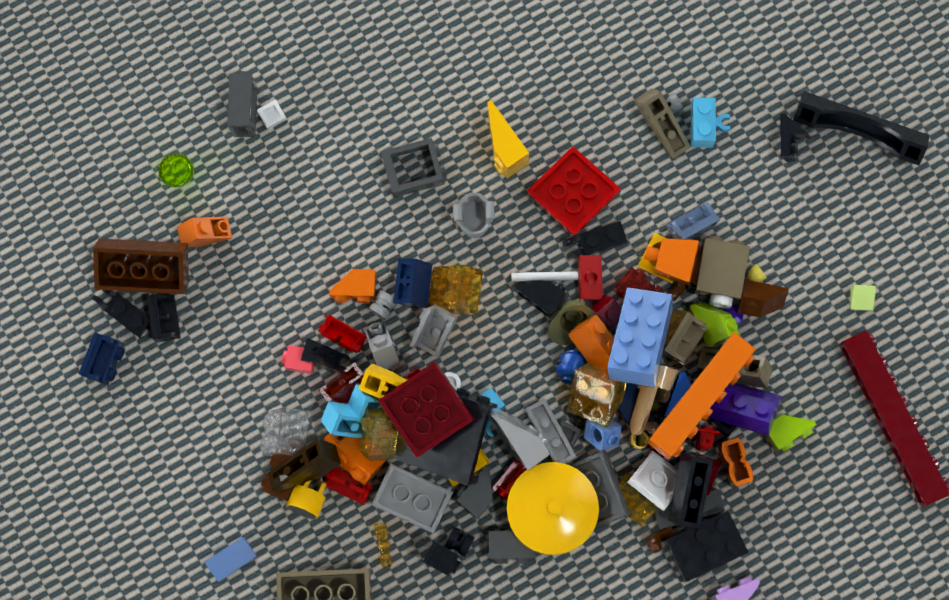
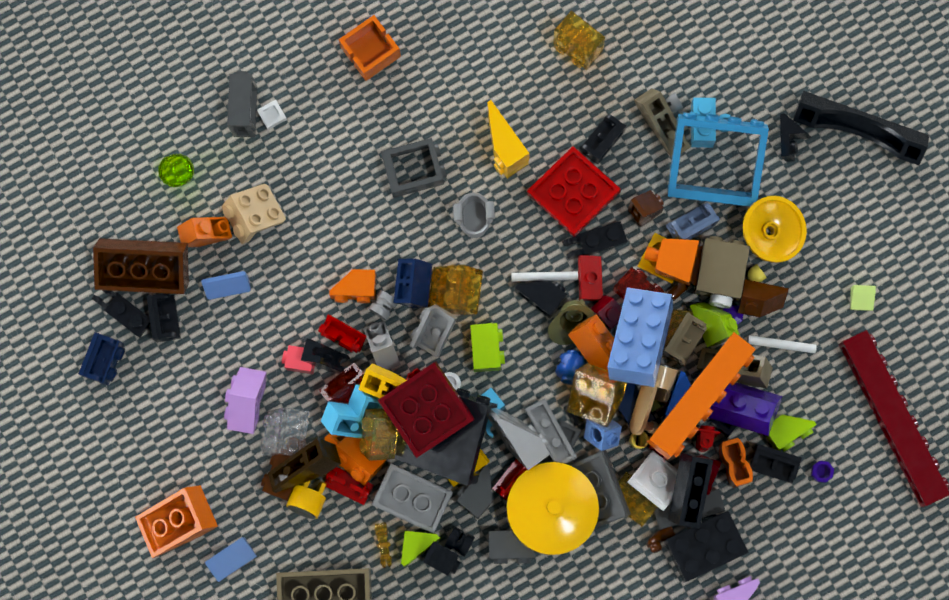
none -> orange slope [135,485,218,558]
none -> medium blue slope [201,271,251,300]
none -> tan bracket [222,184,286,244]
none -> lavender brick [224,367,266,434]
none -> orange piece [338,15,401,81]
none -> lime slope [401,531,440,567]
none -> lime brick [470,323,505,372]
none -> clear yellow brick [553,11,606,70]
none -> black hinge [579,114,626,164]
none -> reddish brown slope [628,190,664,228]
none -> dark azure window [667,112,769,206]
none -> yellow dish [743,196,807,263]
none -> white bar [748,335,816,353]
none -> black hinge [750,444,802,484]
none -> dark purple tile [811,461,834,483]

